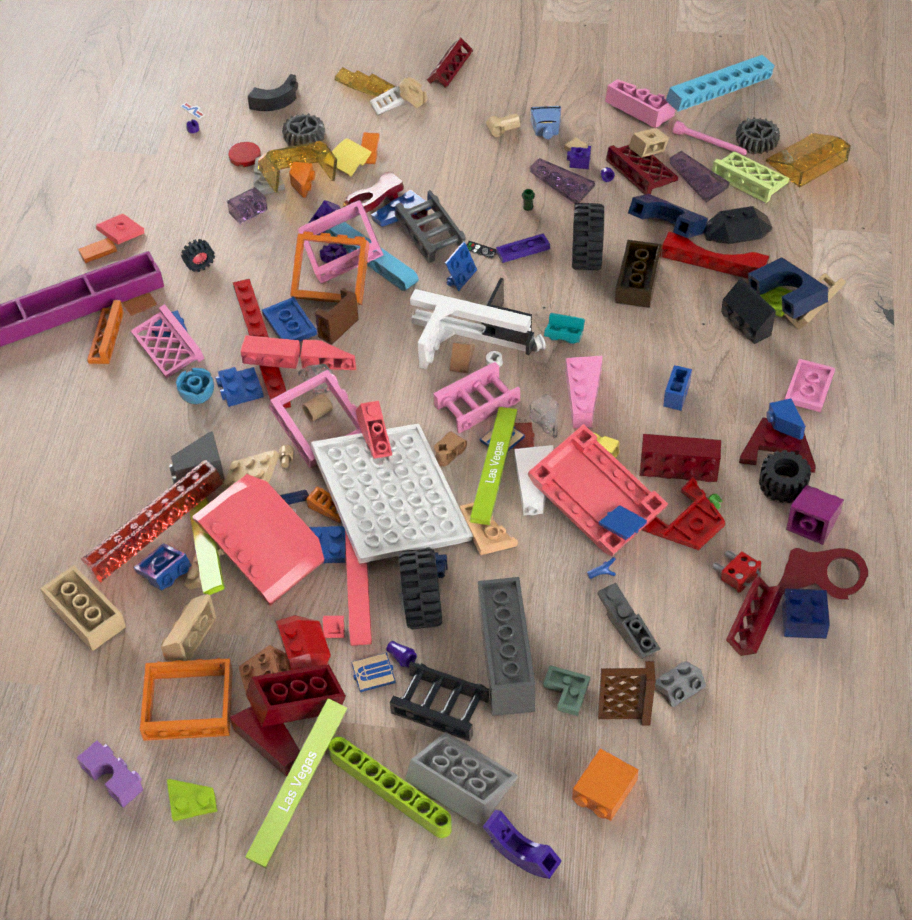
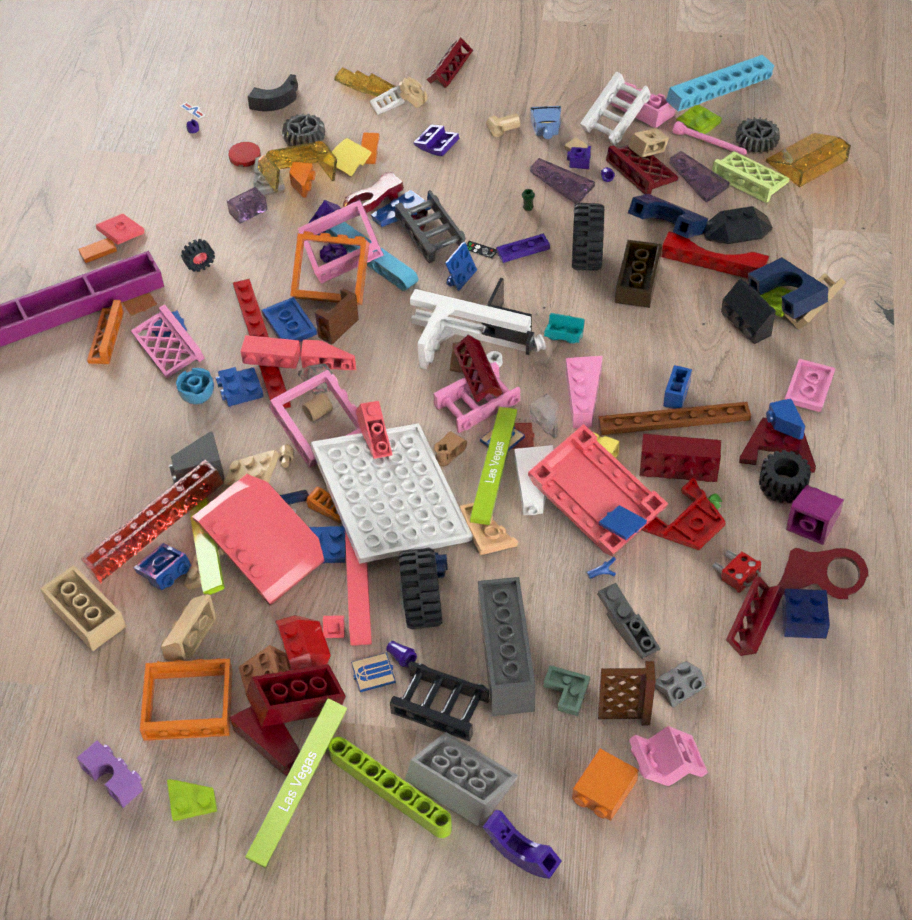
none -> dark purple slope [413,125,460,156]
none -> dark red fence [453,334,503,402]
none -> white fence [580,72,651,146]
none -> dark orange plate [598,402,751,435]
none -> bright pink bracket [629,726,708,786]
none -> lime plate [676,105,722,134]

